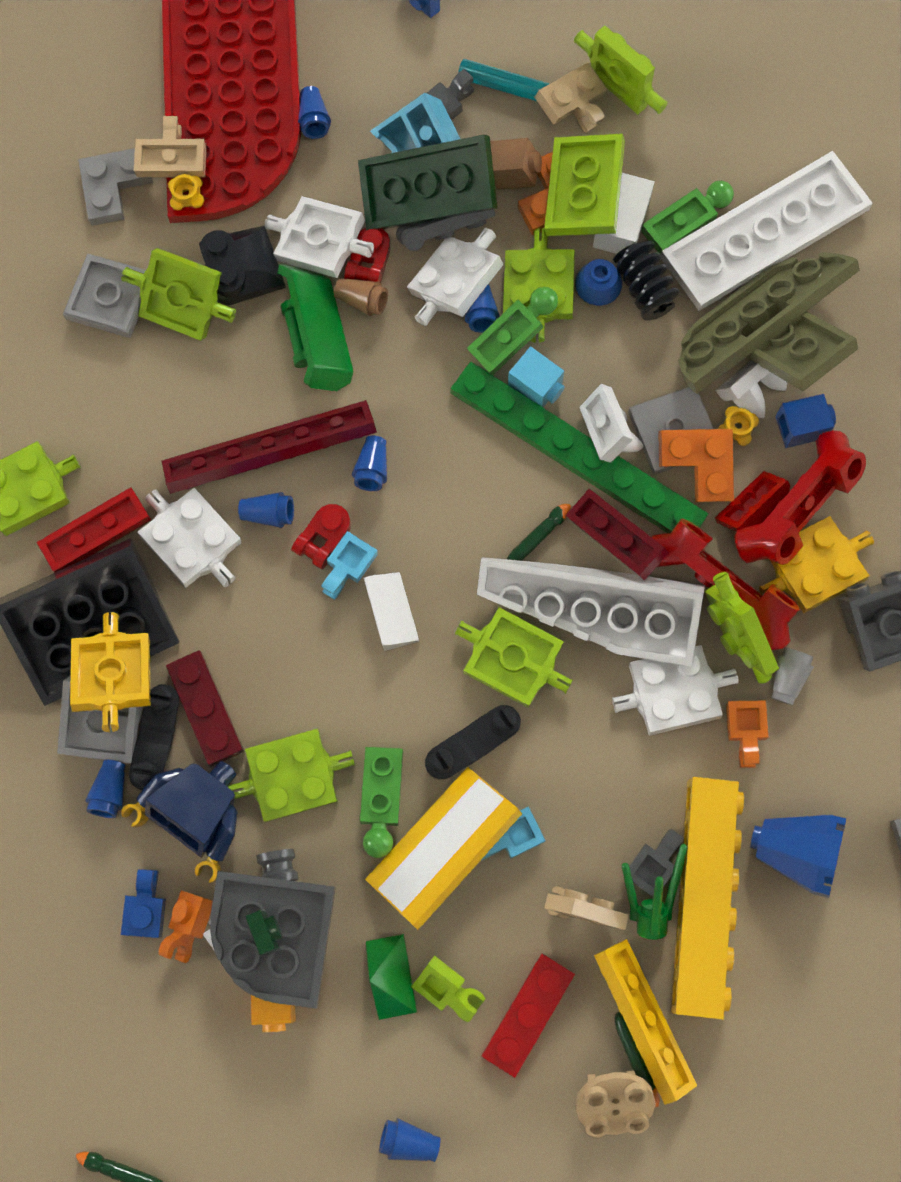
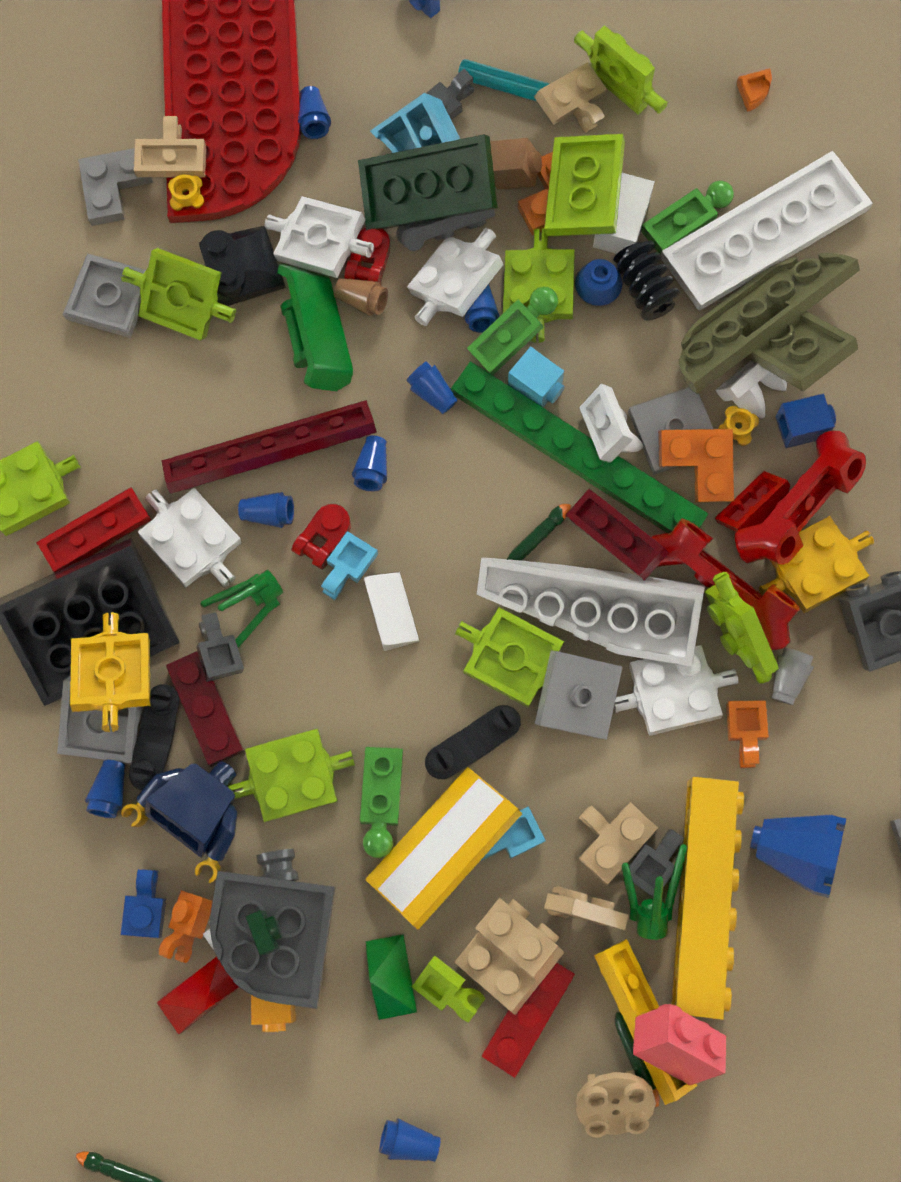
none -> red slope [157,956,240,1034]
none -> dark grey plate [196,612,244,682]
none -> green plant [200,569,284,647]
none -> blue cone [406,361,458,415]
none -> tan plate [454,898,564,1015]
none -> light grey plate [535,650,622,740]
none -> tan plate [578,802,658,885]
none -> coral brick [633,1004,726,1085]
none -> orange tile [736,68,772,112]

